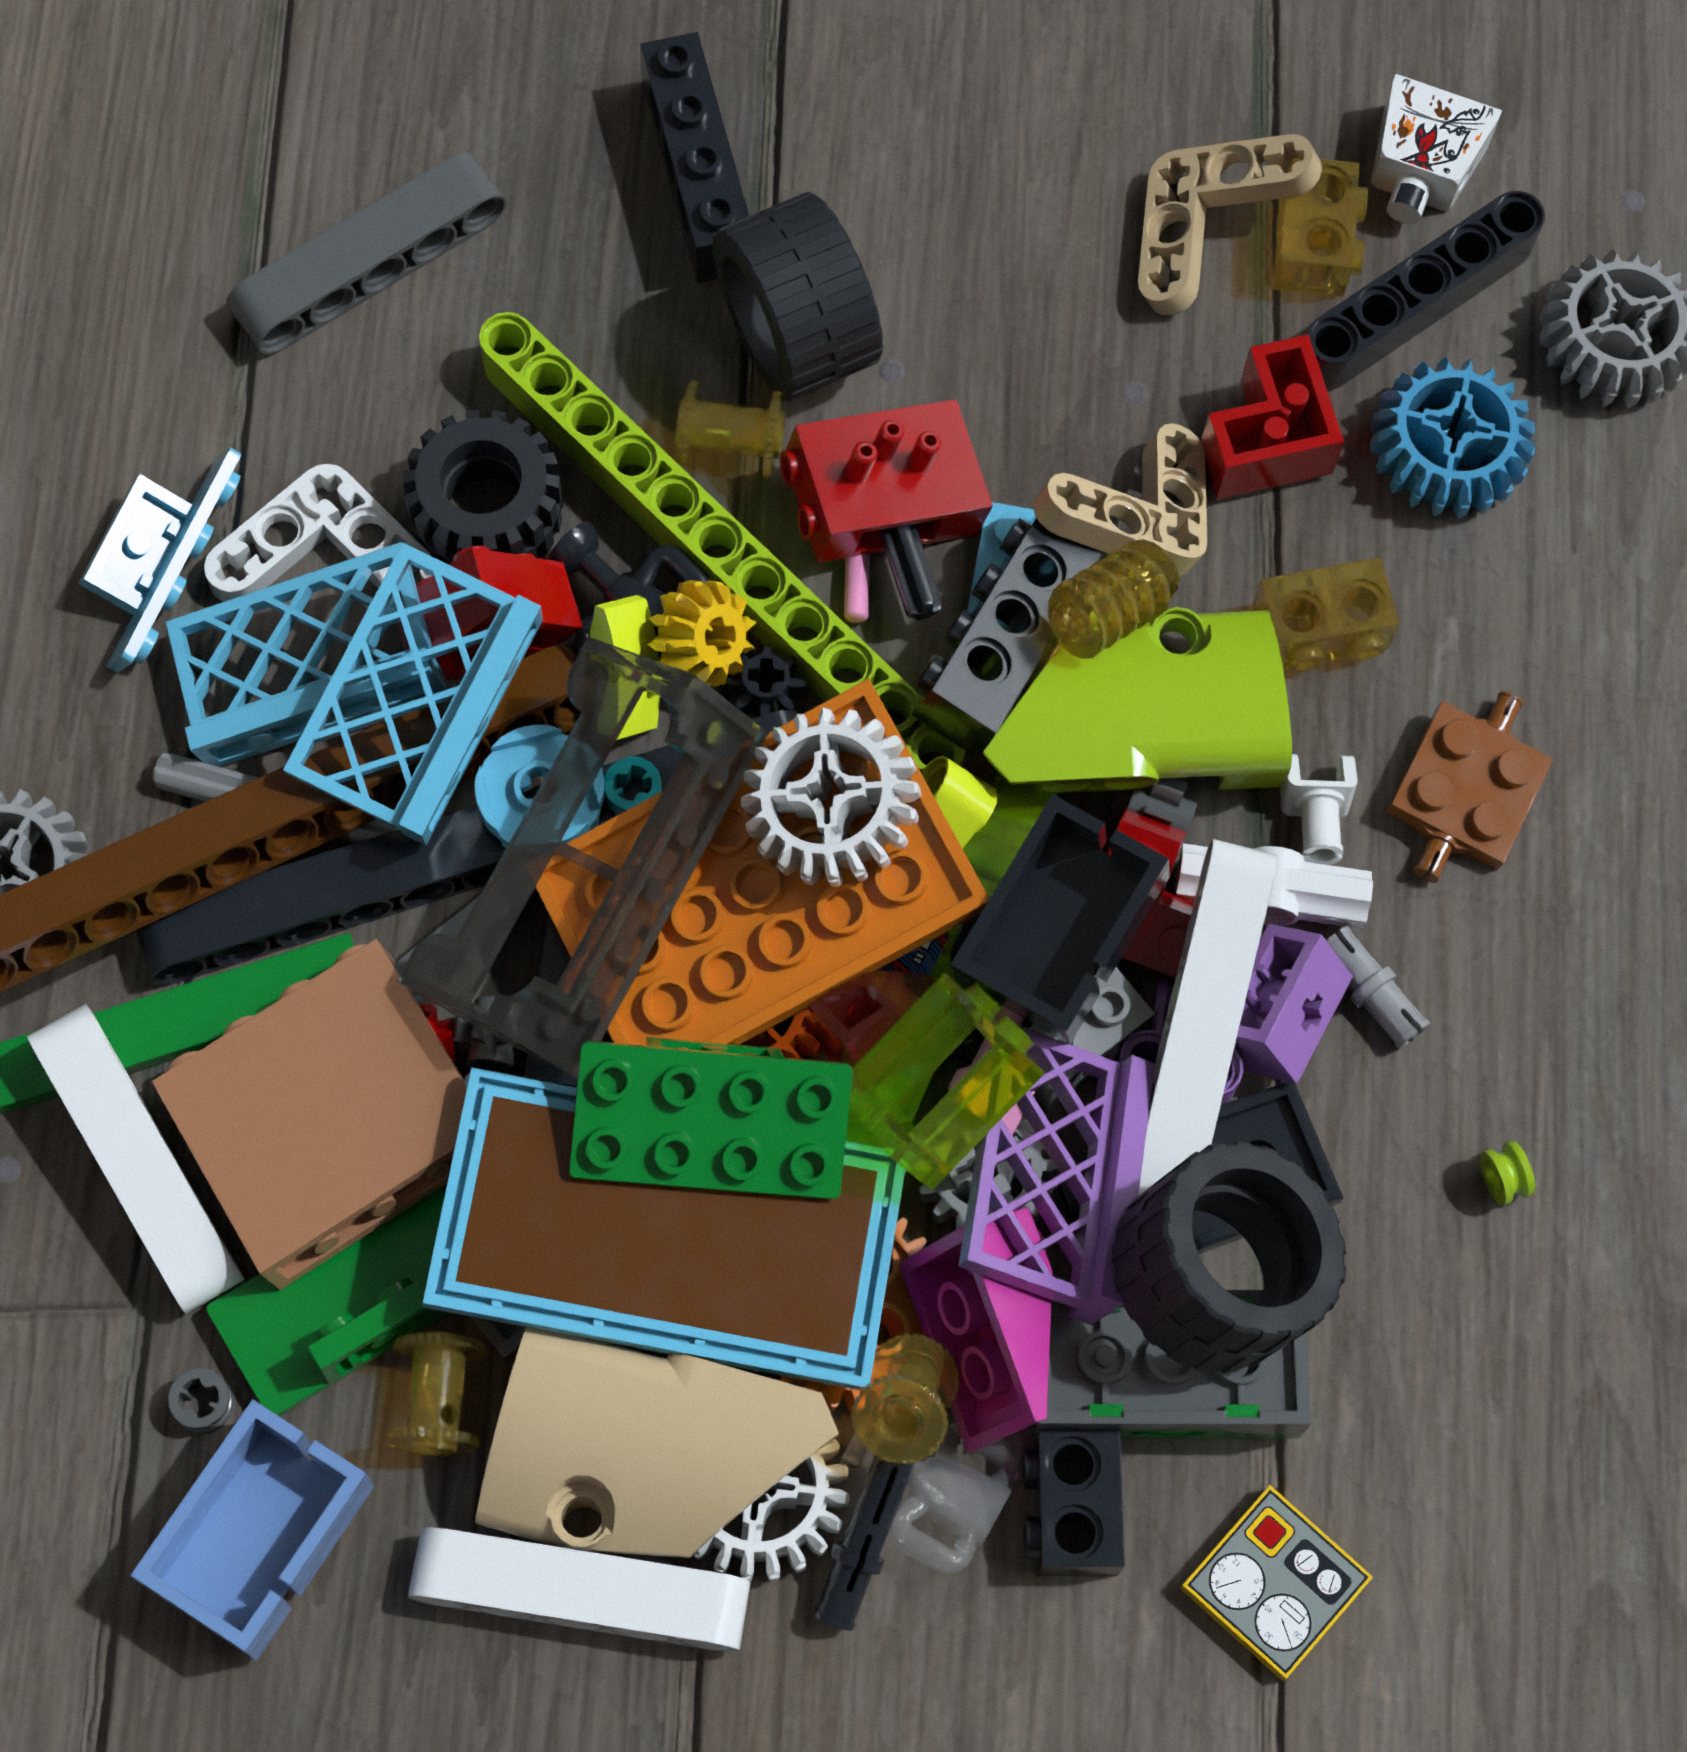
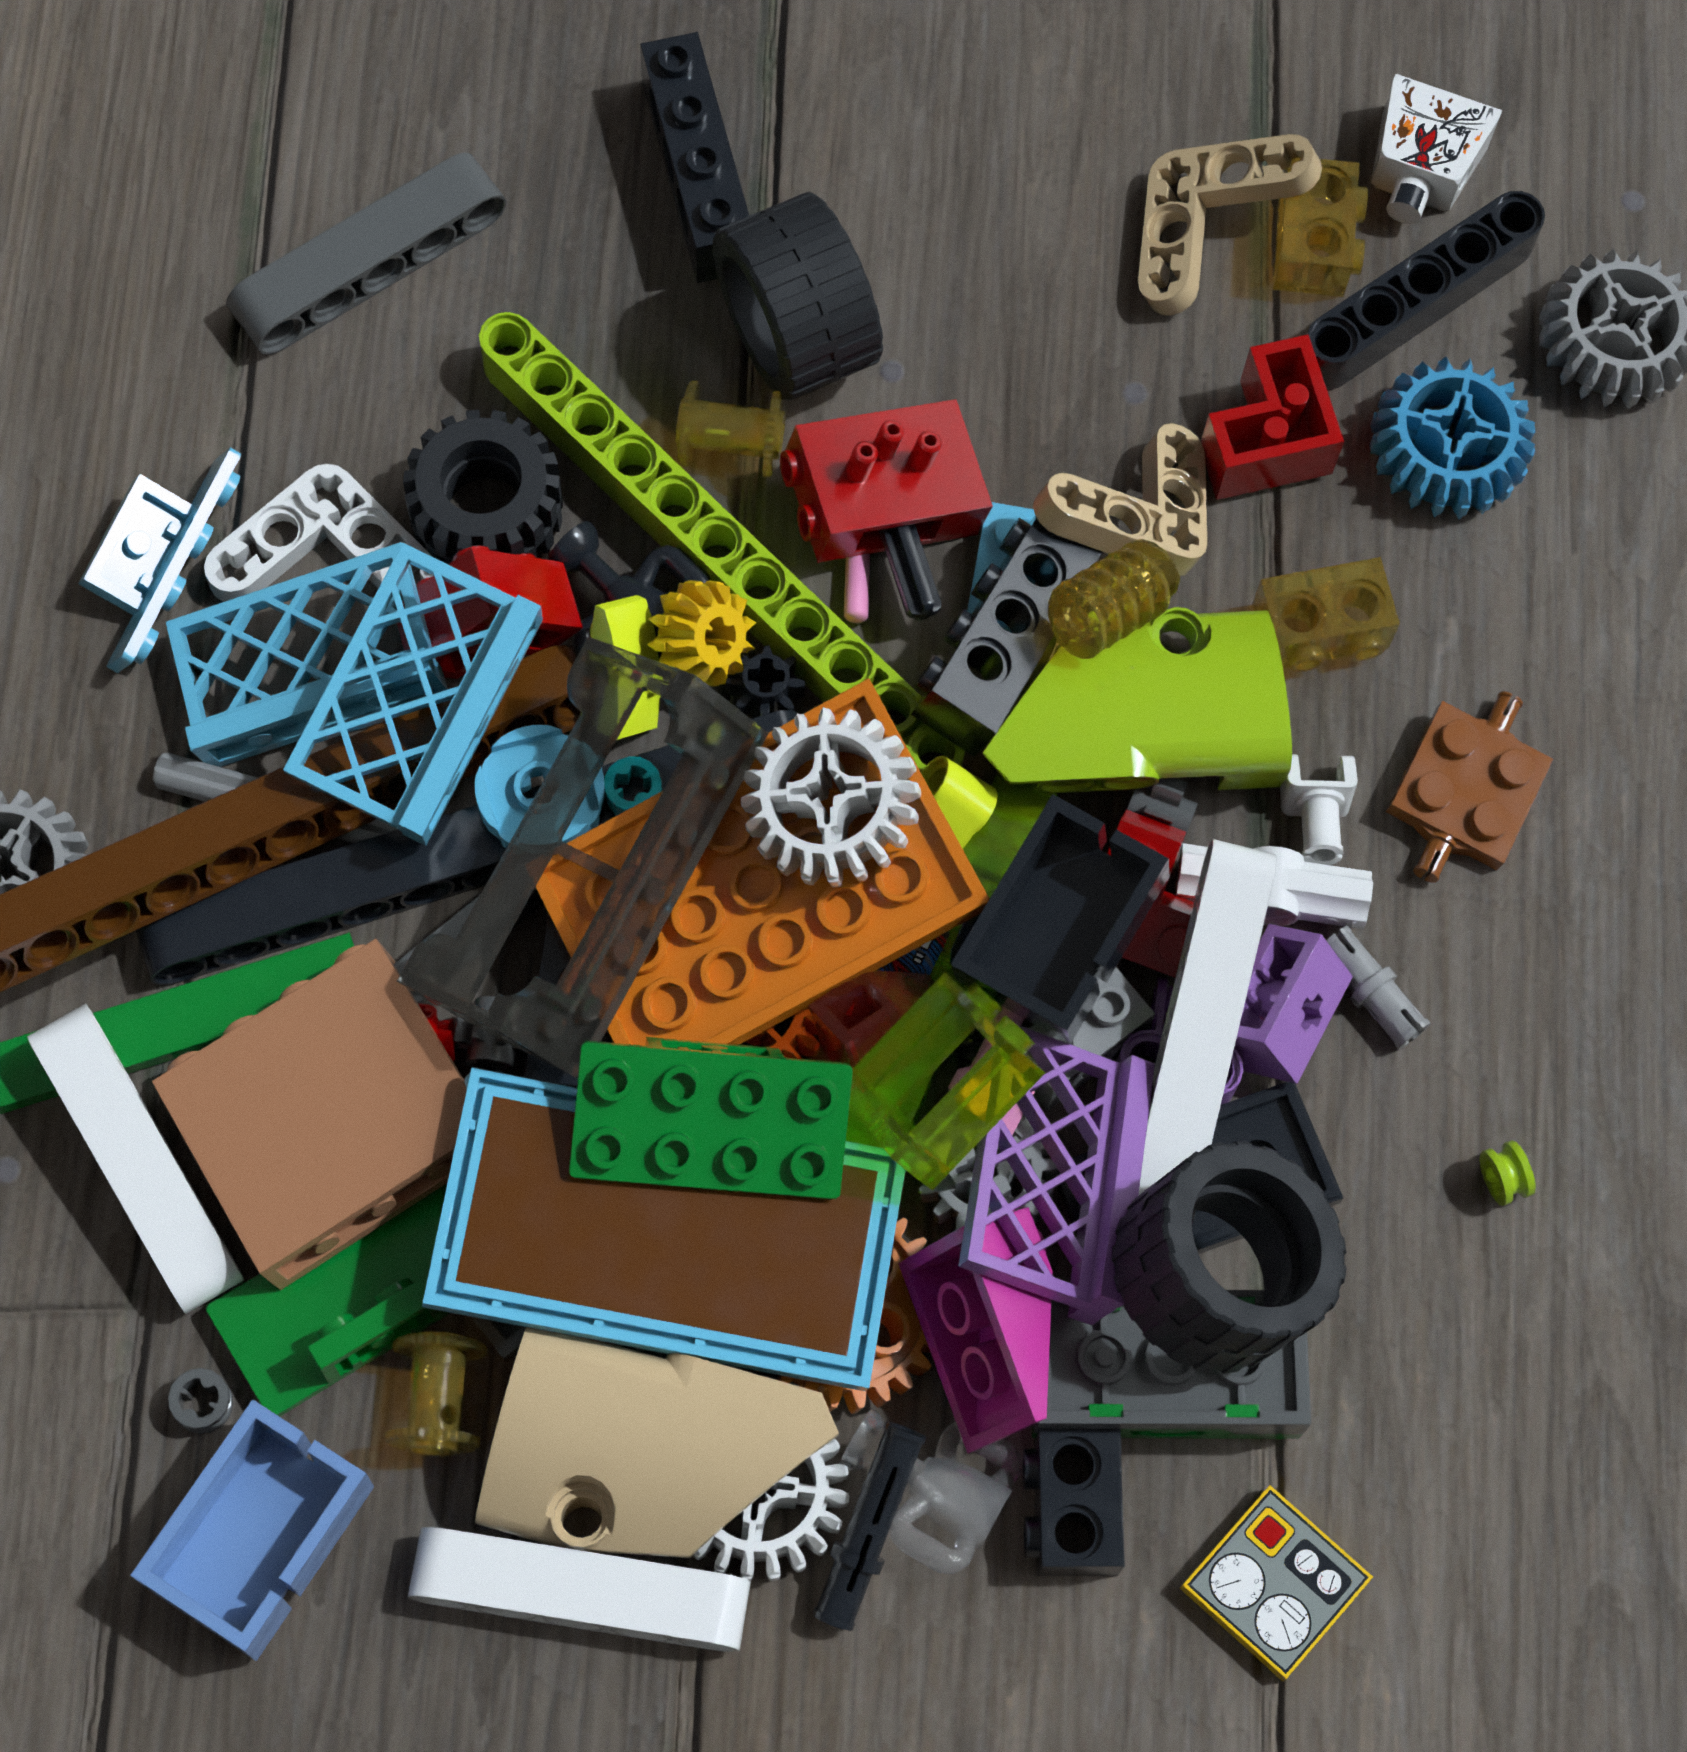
clear yellow hose [851,1334,961,1464] -> none

